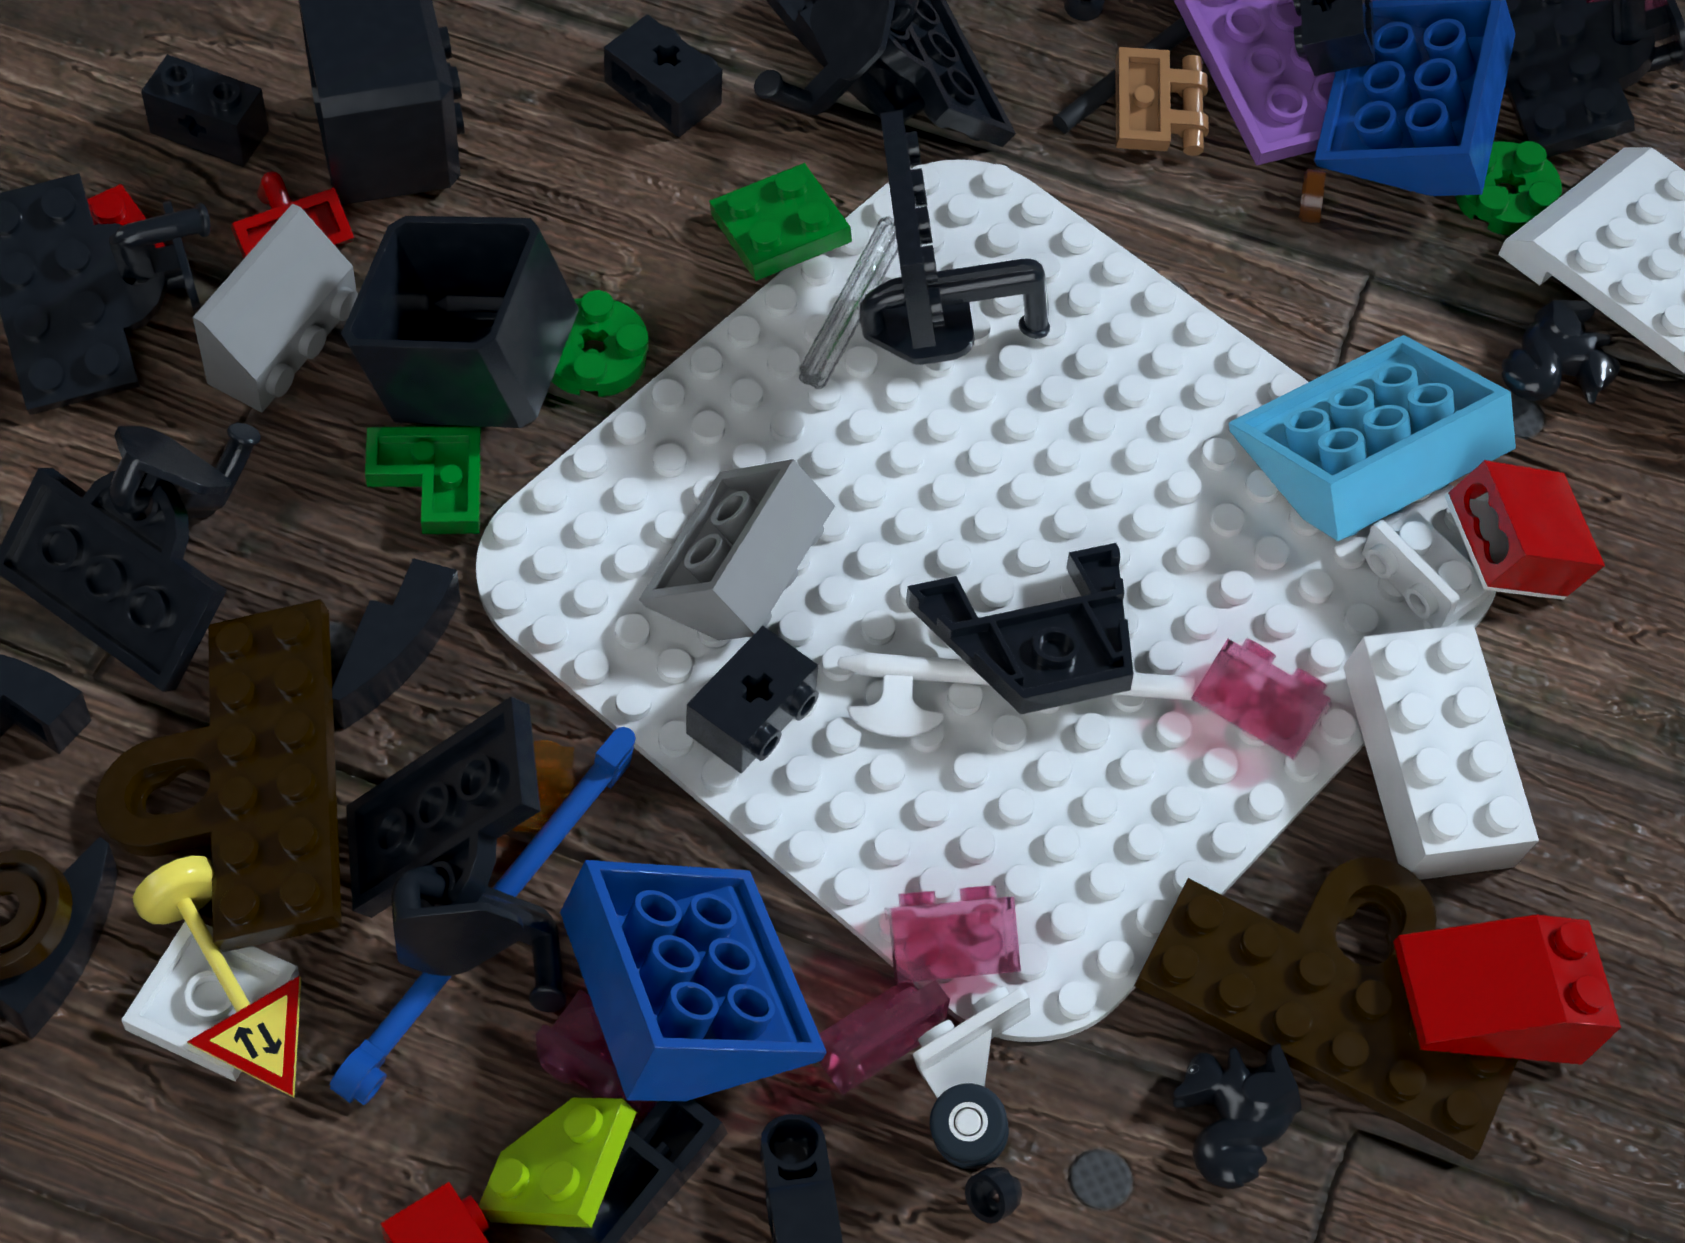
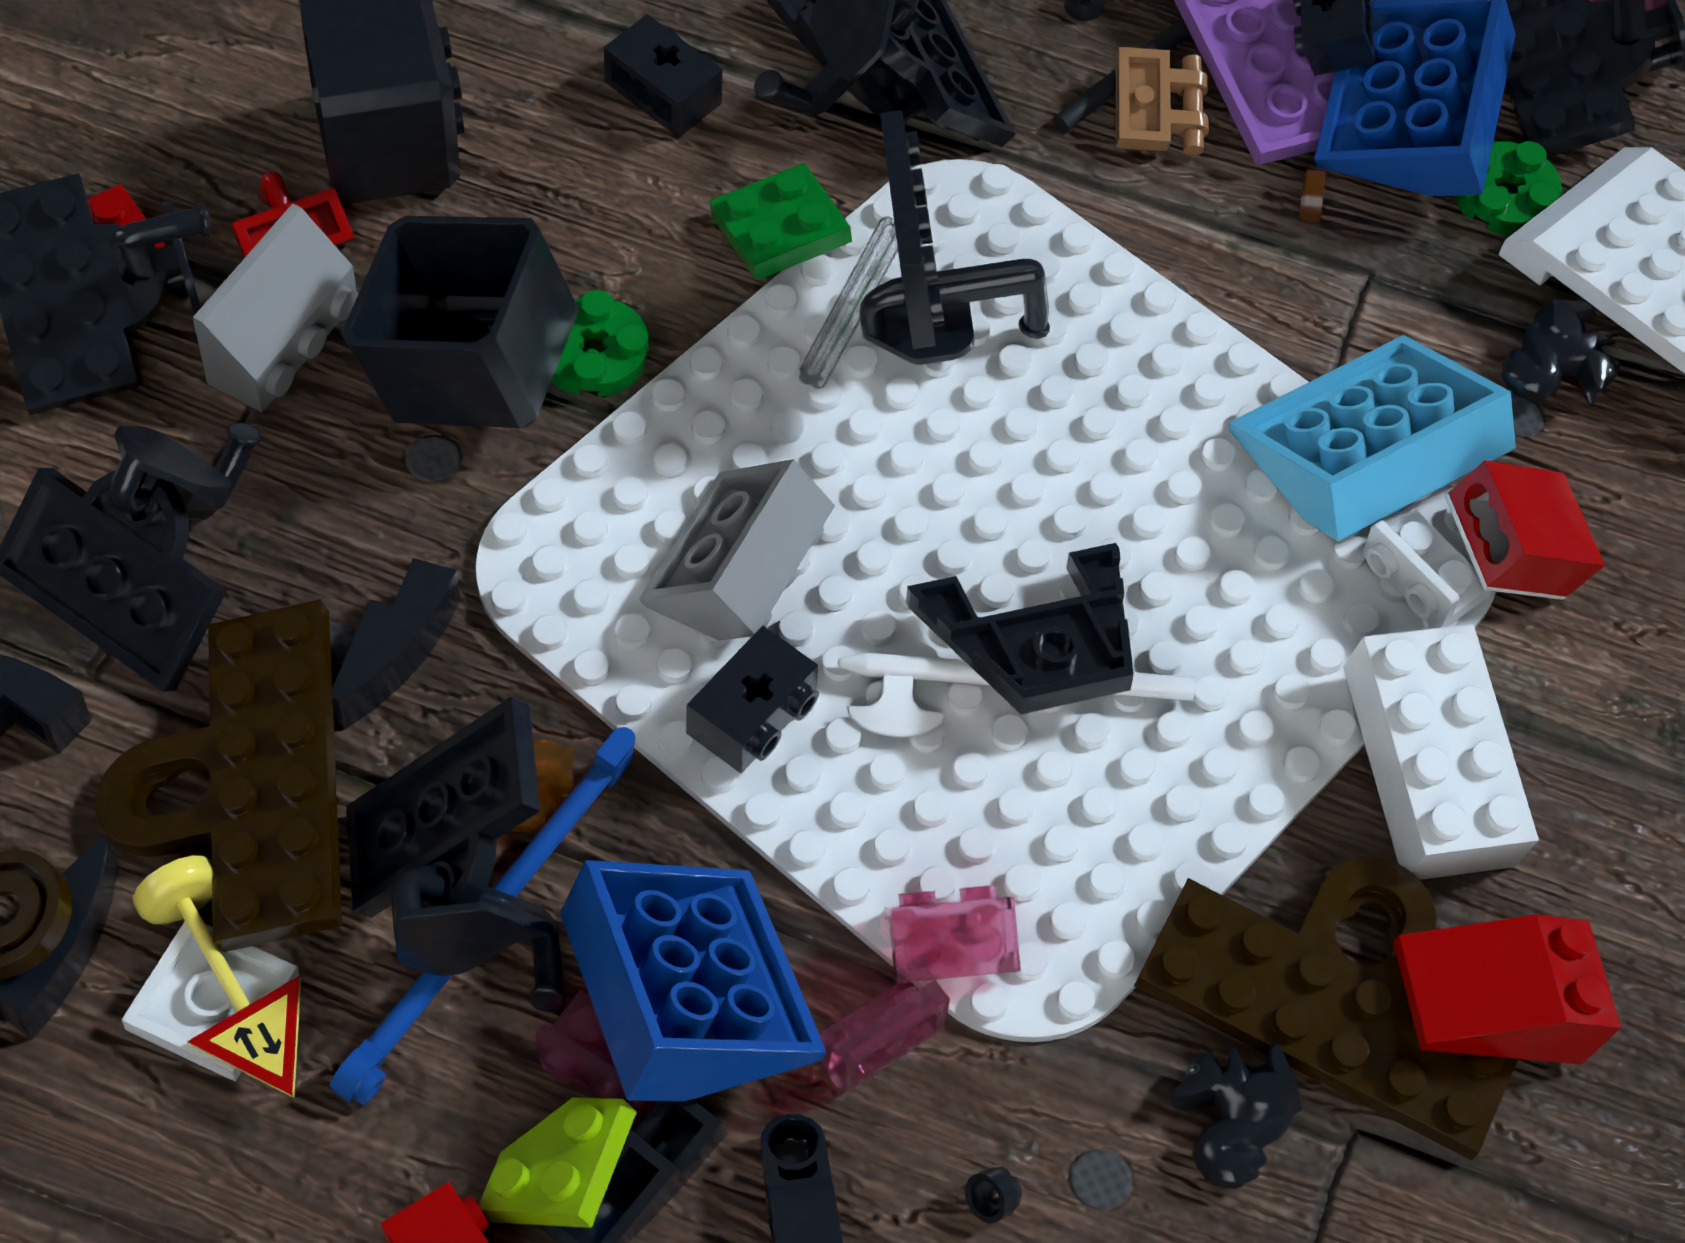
black brick [141,54,269,167] -> none
green plate [365,427,482,534] -> none
plate [912,986,1031,1169] -> none
clear pink bracket [1191,638,1332,761] -> none

